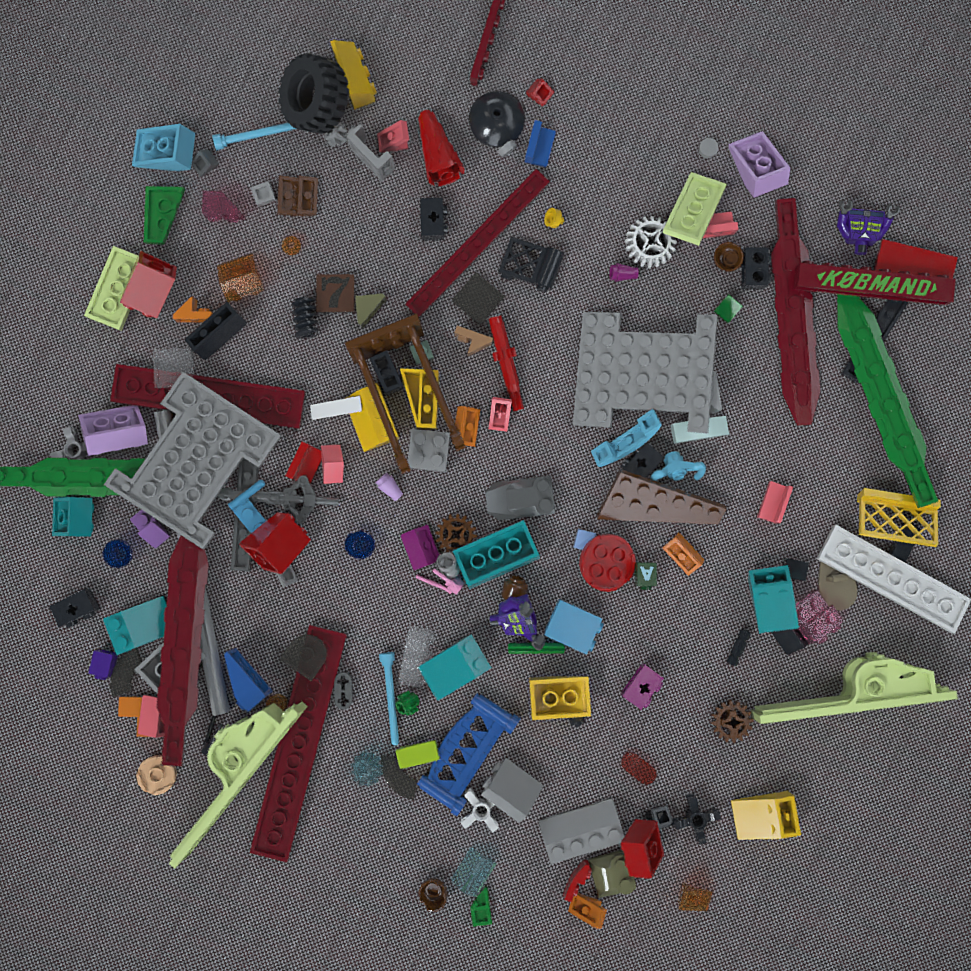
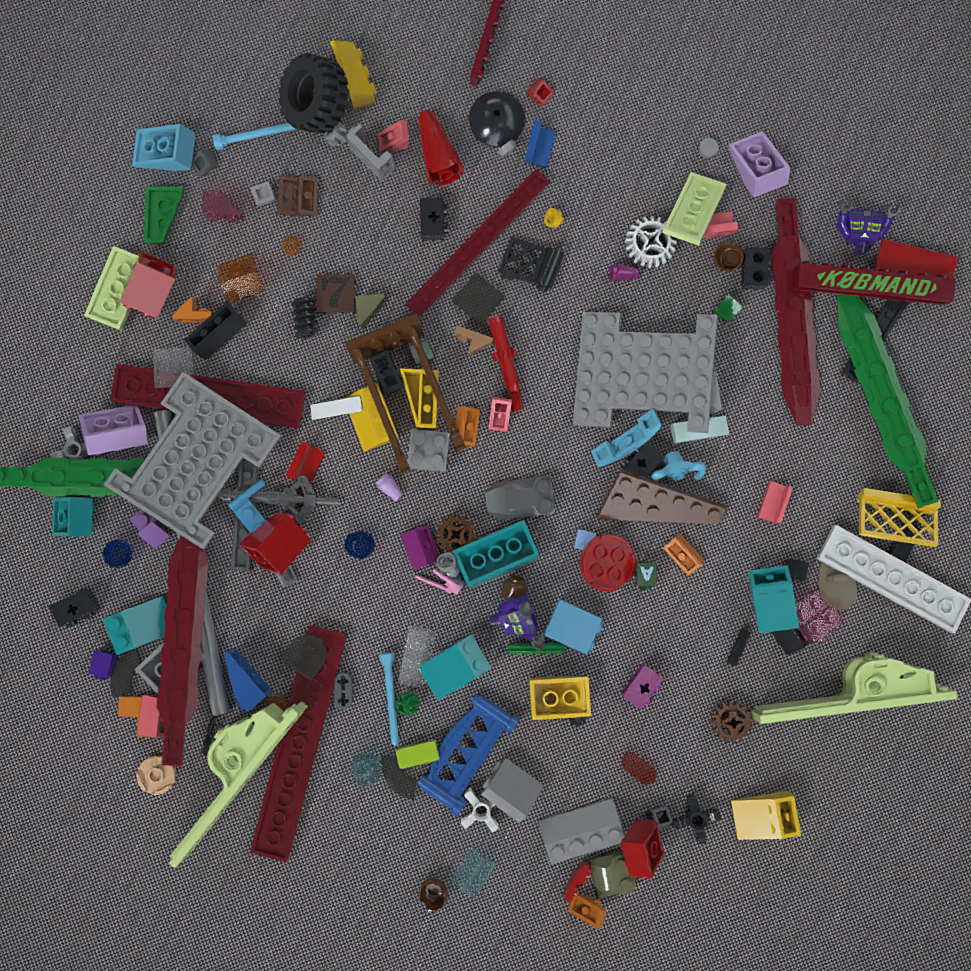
coral slope [321,445,344,484] -> none
green tile [470,886,492,927] -> none
clear orange slope [678,883,713,911] -> none

